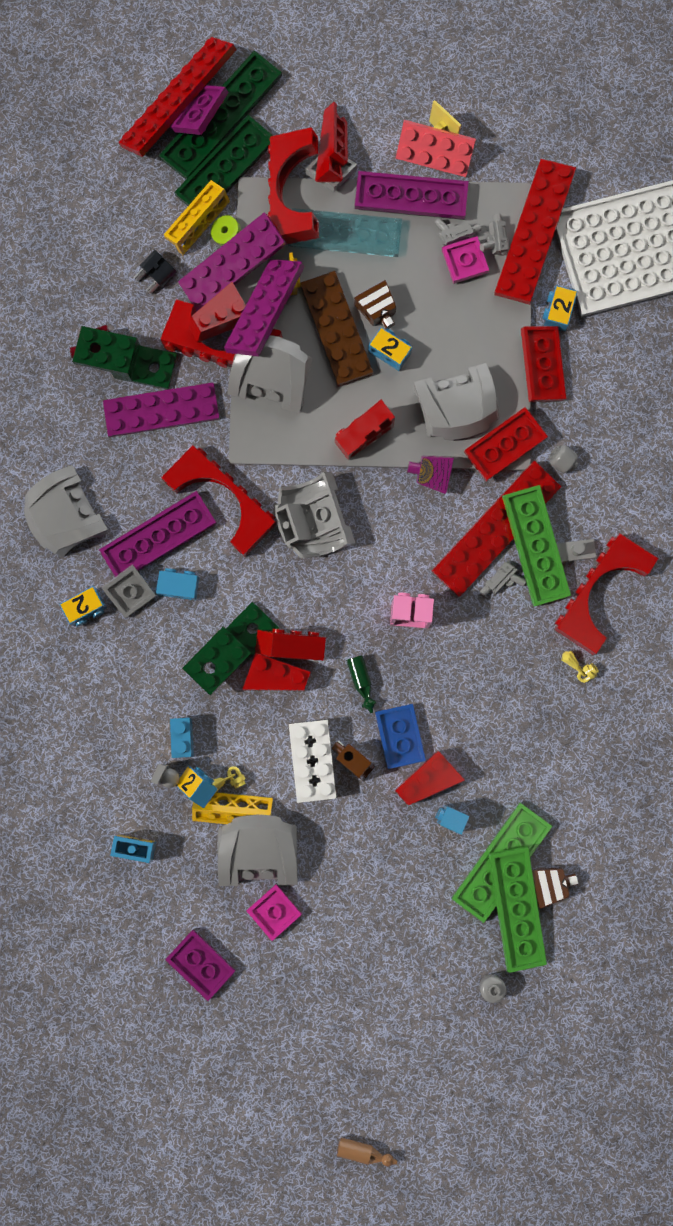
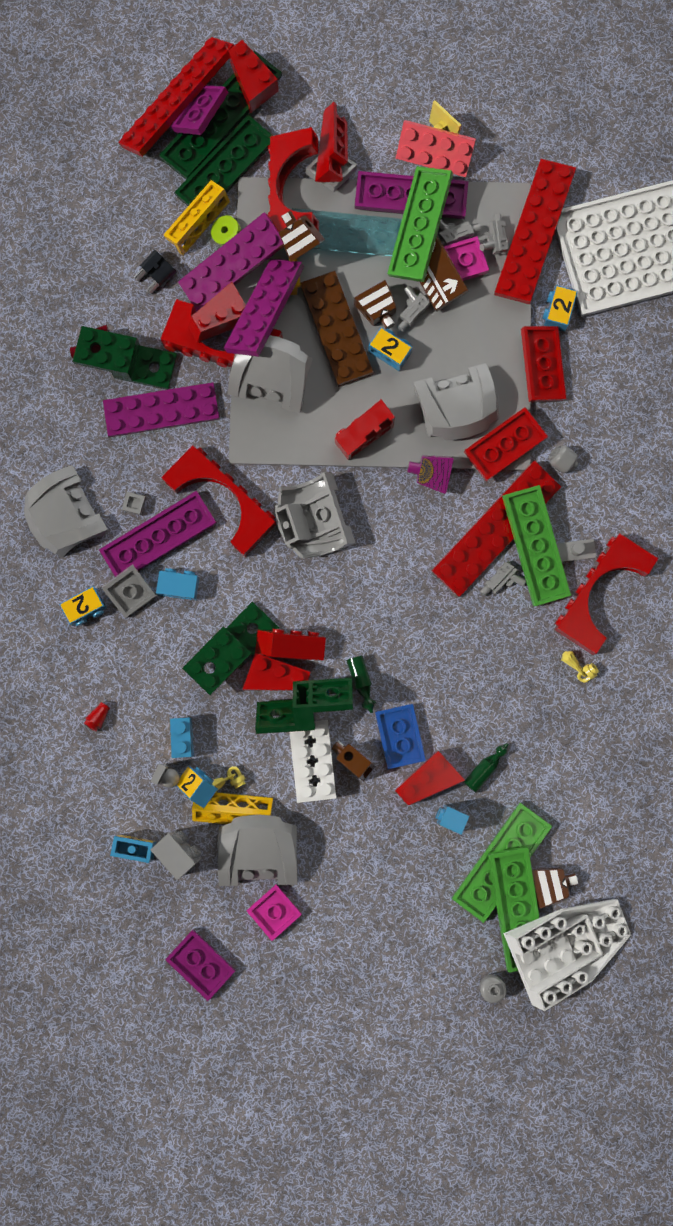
medium nougat wheel [336,1137,398,1167] -> none
bright pink piece [390,593,434,629] -> none
none -> red cone [84,702,111,732]
none -> light grey plate [122,492,146,516]
none -> light grey brick [150,830,202,880]
none -> red wedge [228,40,279,113]
none -> dark green bracket [255,678,353,734]
none -> reddish brown torso [279,210,325,262]
none -> bright green plate [387,166,453,282]
none -> light grey piece [398,286,431,332]
none -> reddish brown tile [419,236,469,312]
none -> dark green wheel [463,743,509,793]
none -> white wedge [504,899,631,1011]

